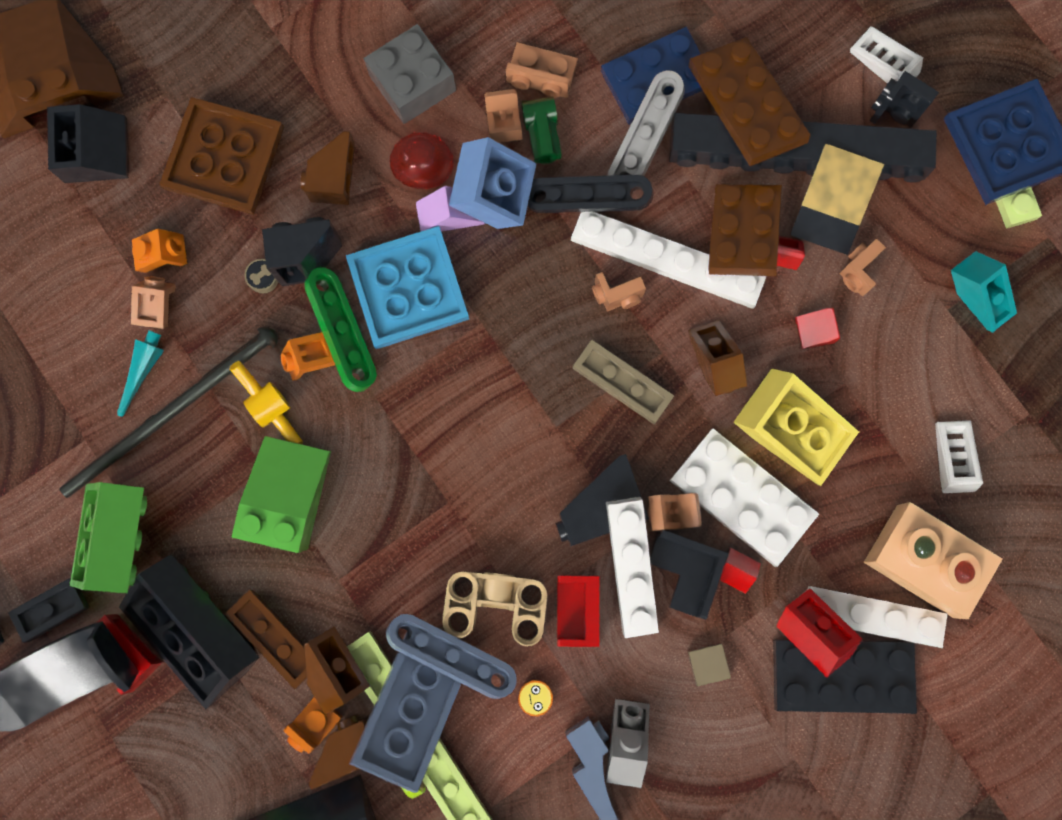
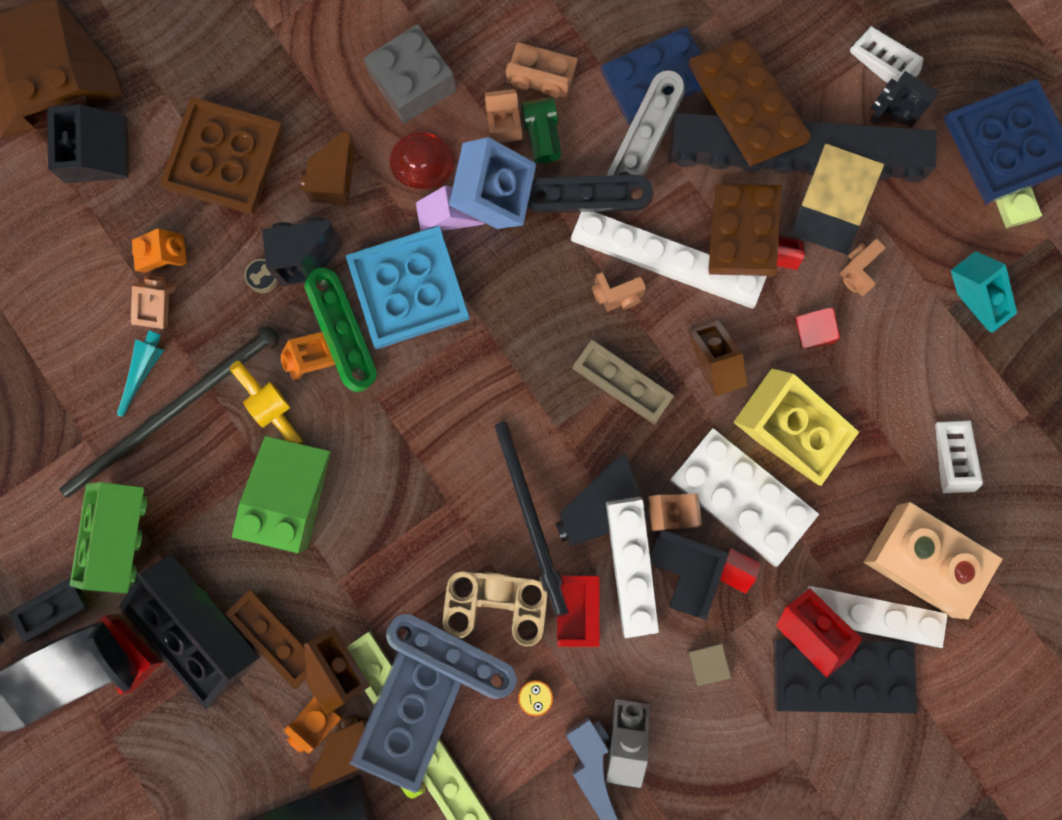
none -> black bar [494,422,569,617]

